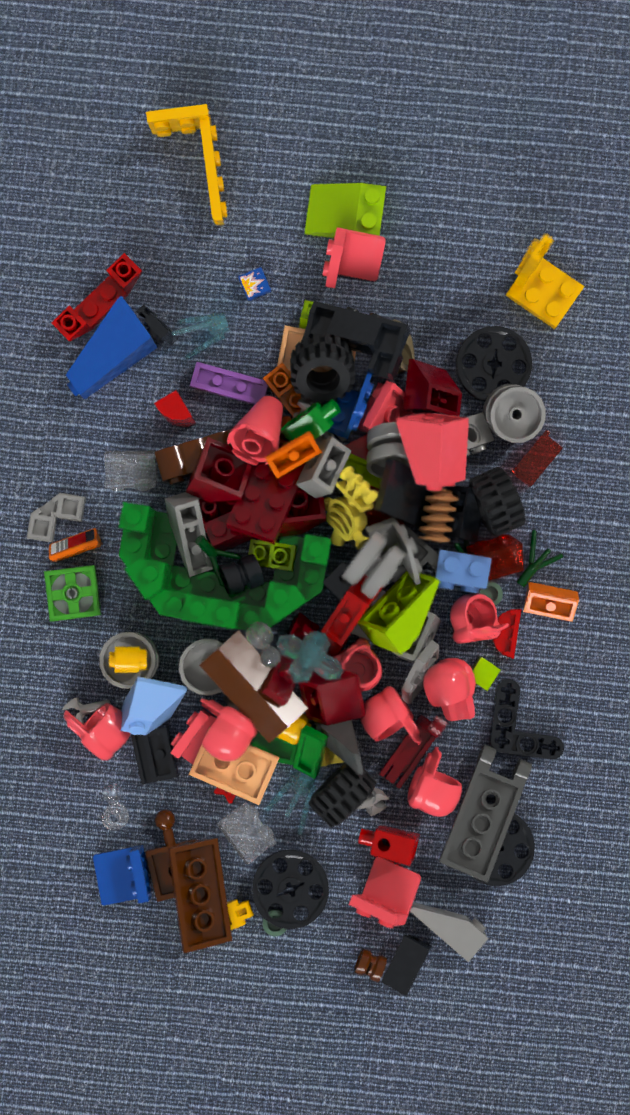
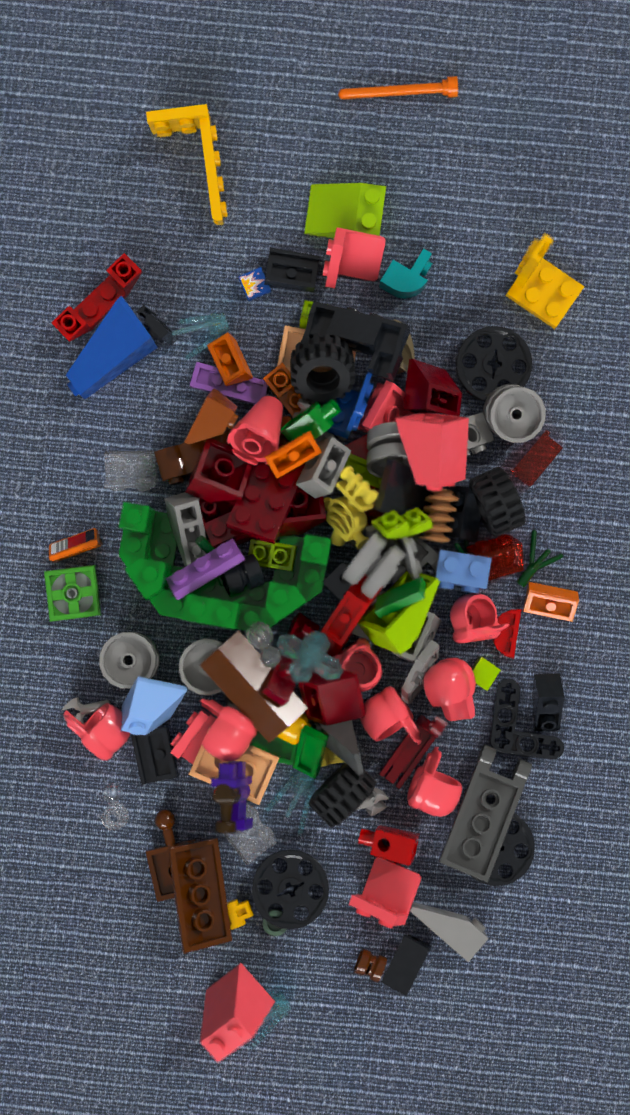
light grey tile [27,493,86,543] -> none
blue bracket [93,845,153,906] -> none
yellow brick [109,647,147,673] -> none
red brick [154,390,196,427] -> none
sand green tile [479,581,503,606] -> none
none -> medium lavender plate [166,539,245,600]
none -> dark orange slope [184,388,238,444]
none -> coral slope [200,963,275,1062]
none -> orange slope [207,332,253,386]
none -> dark purple hips [211,761,253,833]
none -> clear light blue plant [249,990,292,1049]
none -> black plate [264,248,319,293]
none -> orange piece [338,76,458,99]
none -> lime slope [372,507,433,538]
none -> green tile [374,576,426,618]
none -> teal brick [379,248,433,298]
none -> black slope [532,673,565,731]

